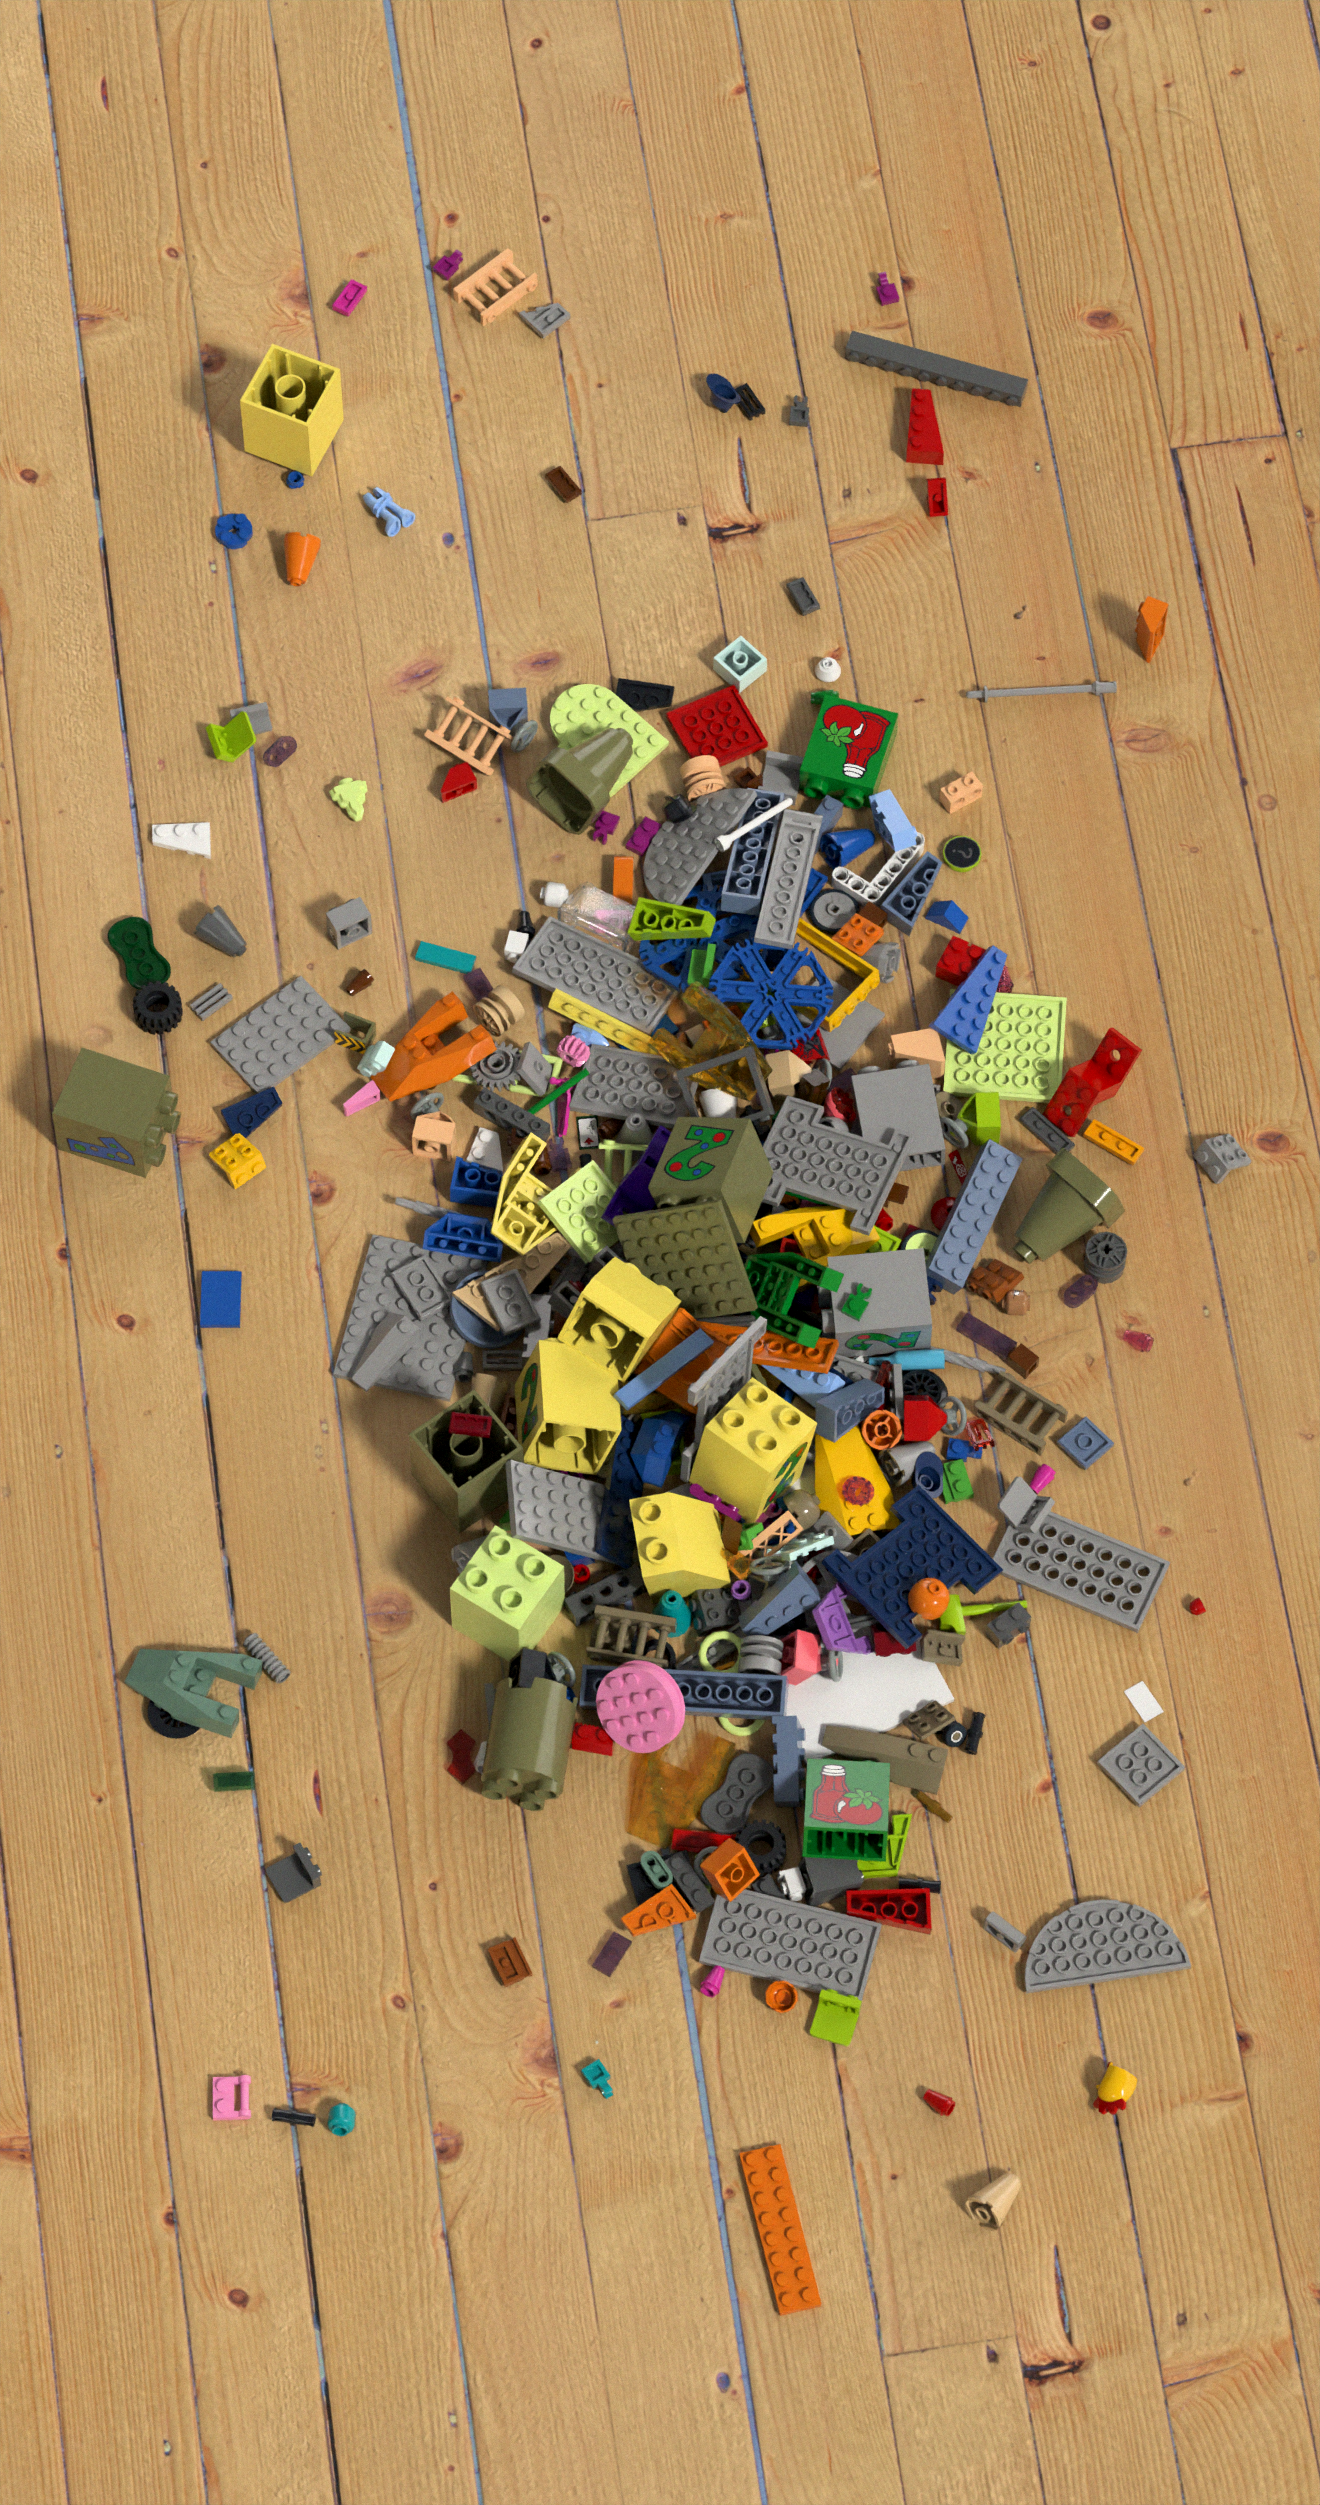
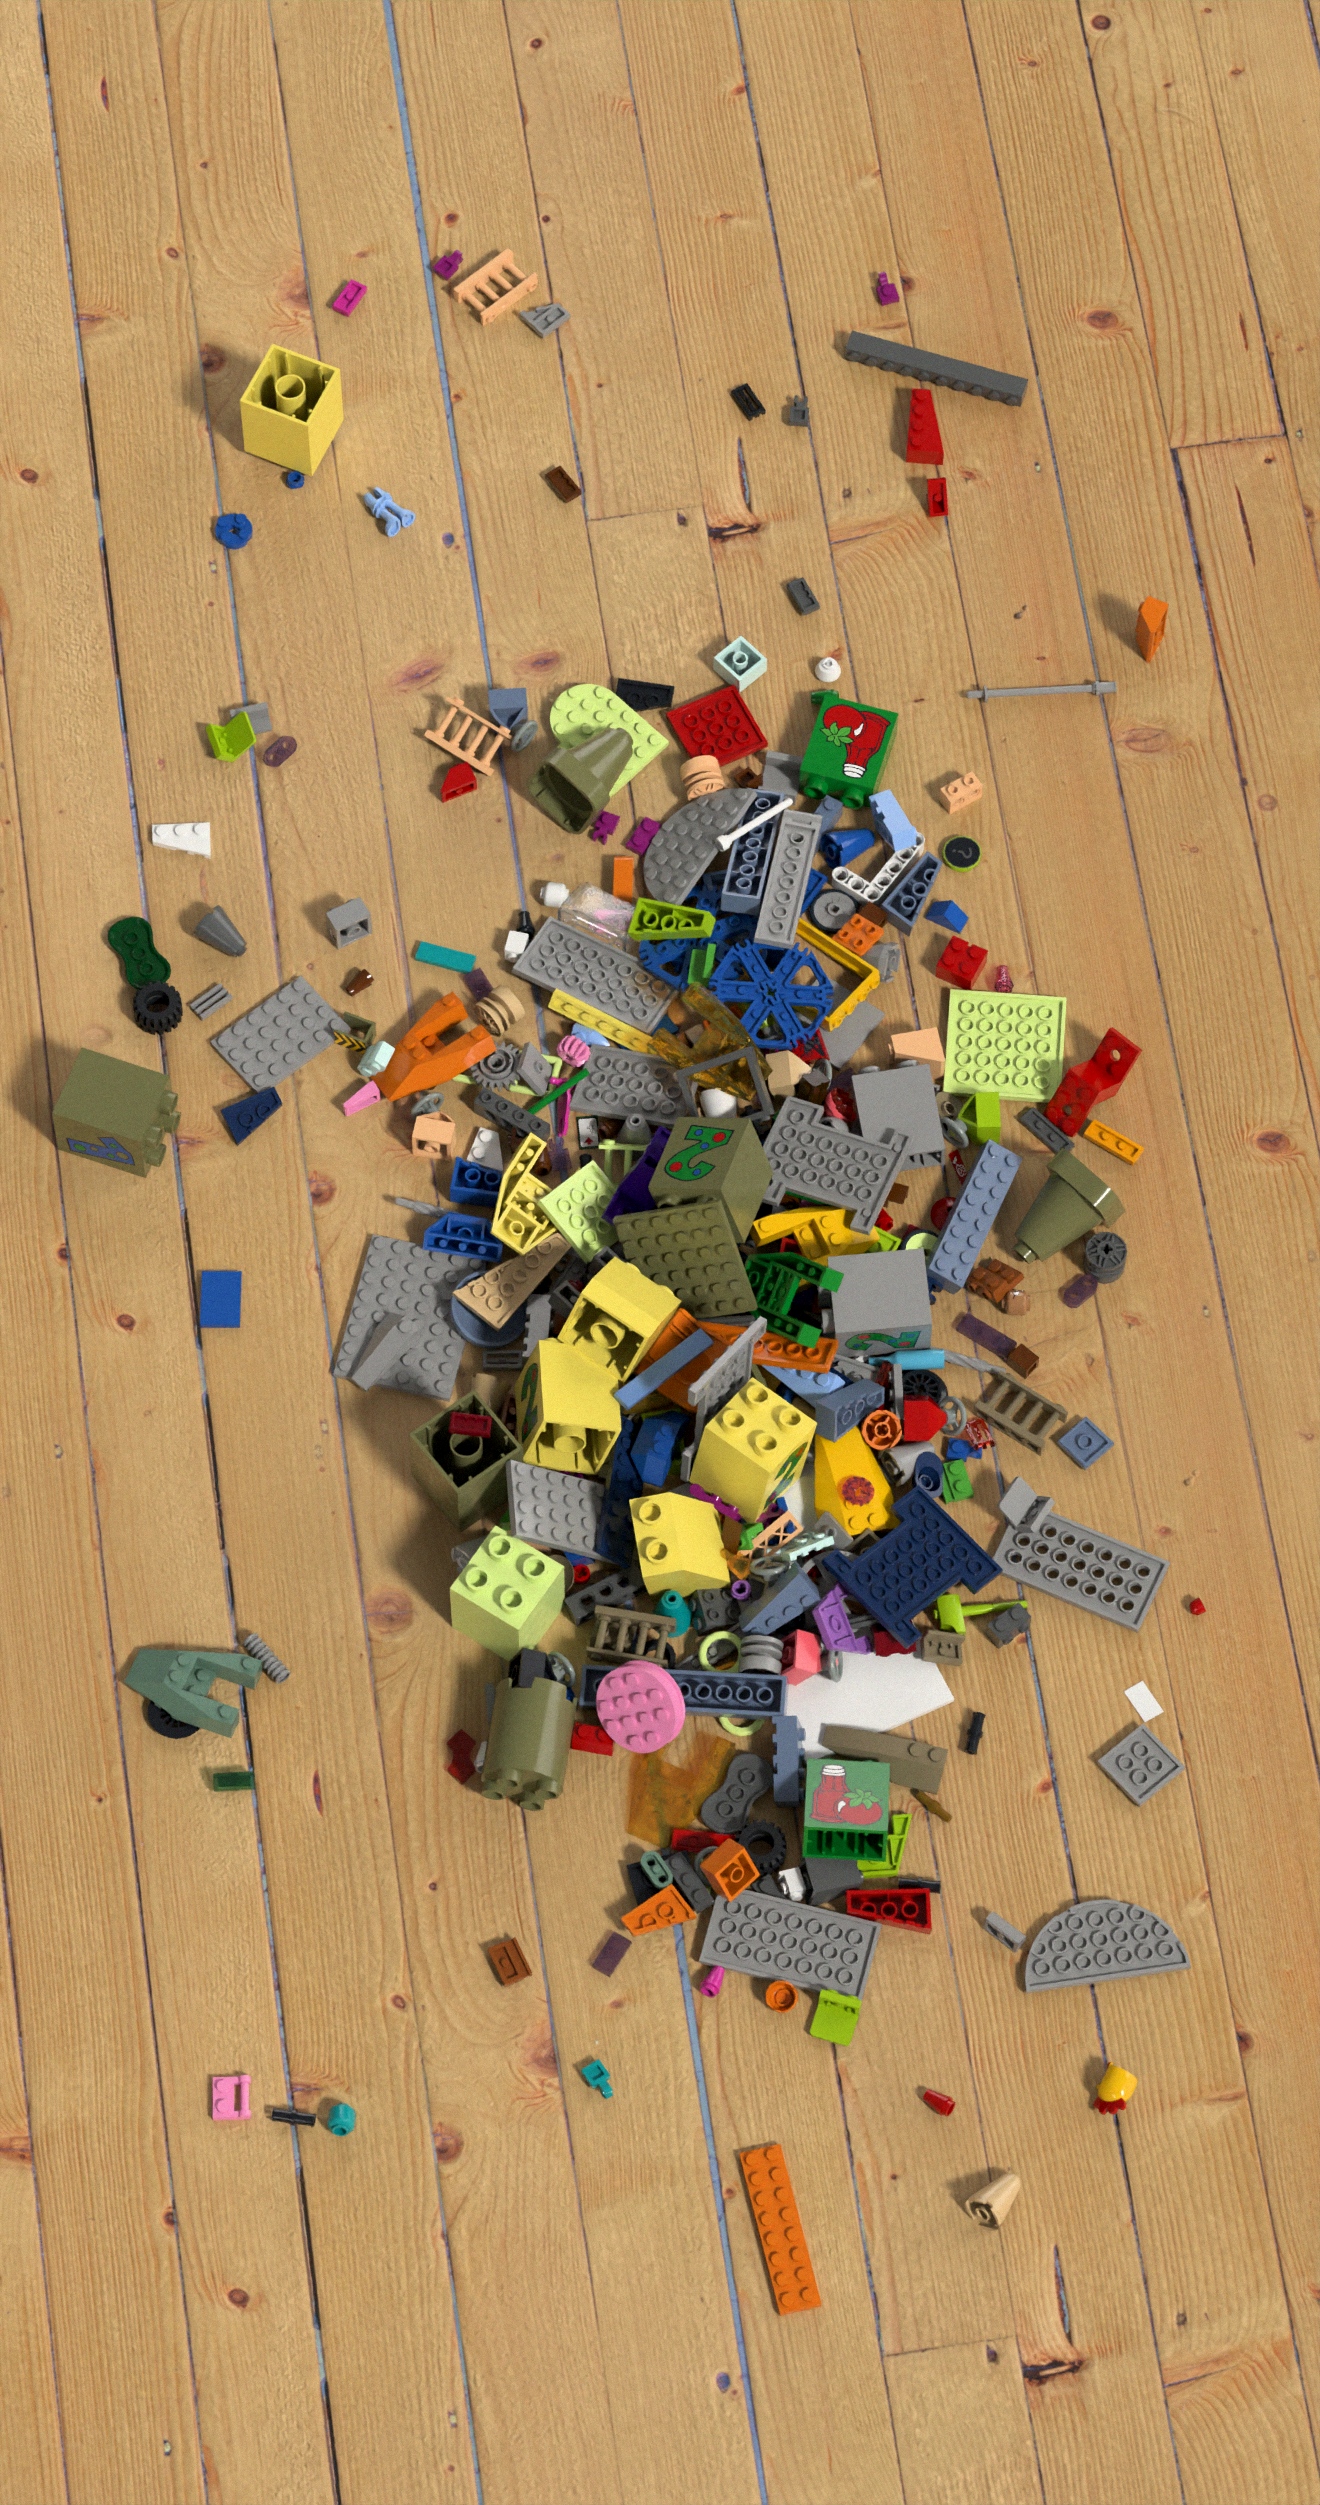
yellow bracket [209,1133,266,1190] -> none
dark grey bracket [266,1843,322,1903] -> none
orange cone [284,532,321,587] -> none
yellowish green rock [329,778,367,822] -> none
light grey tile [391,1255,452,1322] -> none
dark grey cone [454,1352,474,1383] -> none
light grey tile [480,1268,541,1336] -> none
black piece [662,794,697,824] -> none
dark blue piece [706,373,741,413] -> none
dark tan cylinder [783,1489,821,1530] -> none
green plate [841,1283,872,1321] -> none
dark tan plate [902,1701,967,1747] -> none
orange cylinder [908,1578,950,1620] -> none
wing [929,945,1007,1055] -> none
dark pink cone [1029,1463,1056,1494] -> none
clear pink cone [1123,1329,1154,1352] -> none
light grey bracket [1193,1134,1251,1184] -> none

